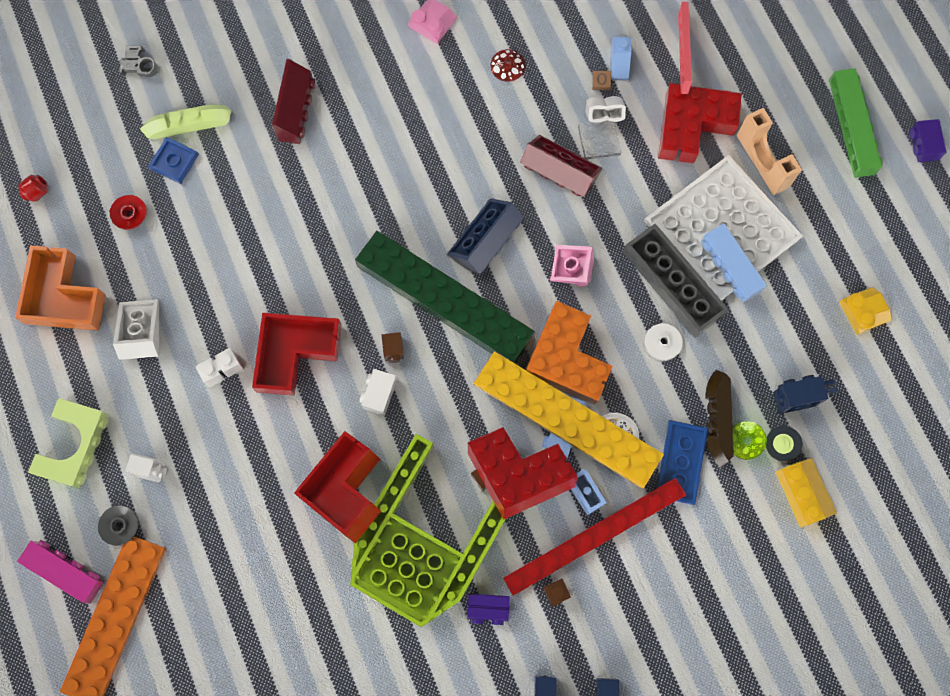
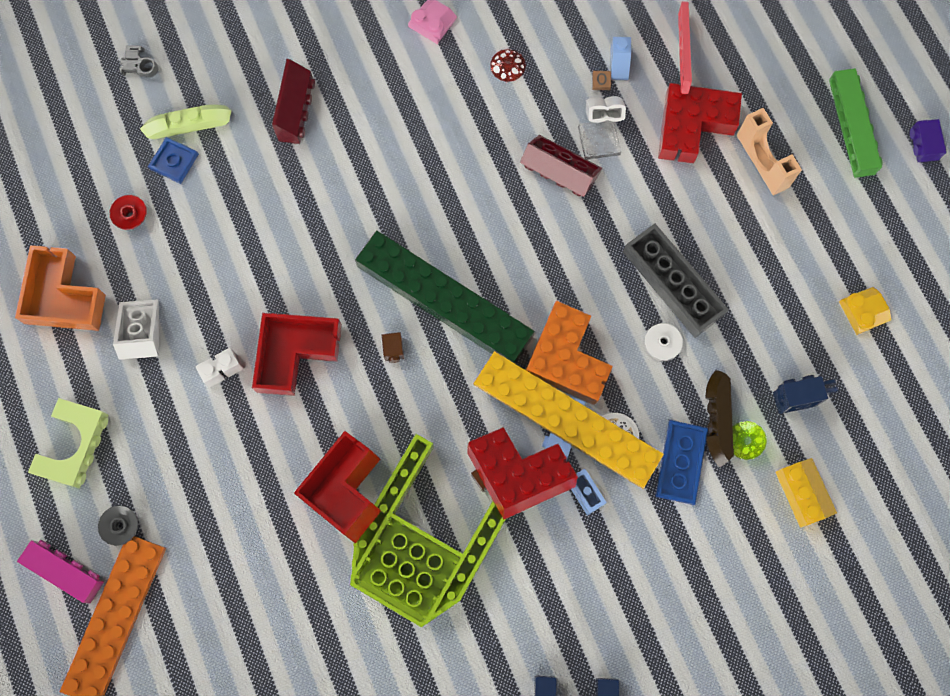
red head [18,174,48,202] -> none
white brick [126,453,166,482] -> none
white brick [360,369,397,416] -> none
dark blue slope [447,198,524,274] -> none
dark purple brick [467,593,510,625] -> none
red plate [503,478,686,596] -> none
reddish brown brick [543,579,571,607] -> none
bright pink slope [550,245,594,287] -> none
white plate [644,155,803,301] -> none
light blue brick [701,224,767,302] -> none
black wheel [766,426,803,462] -> none

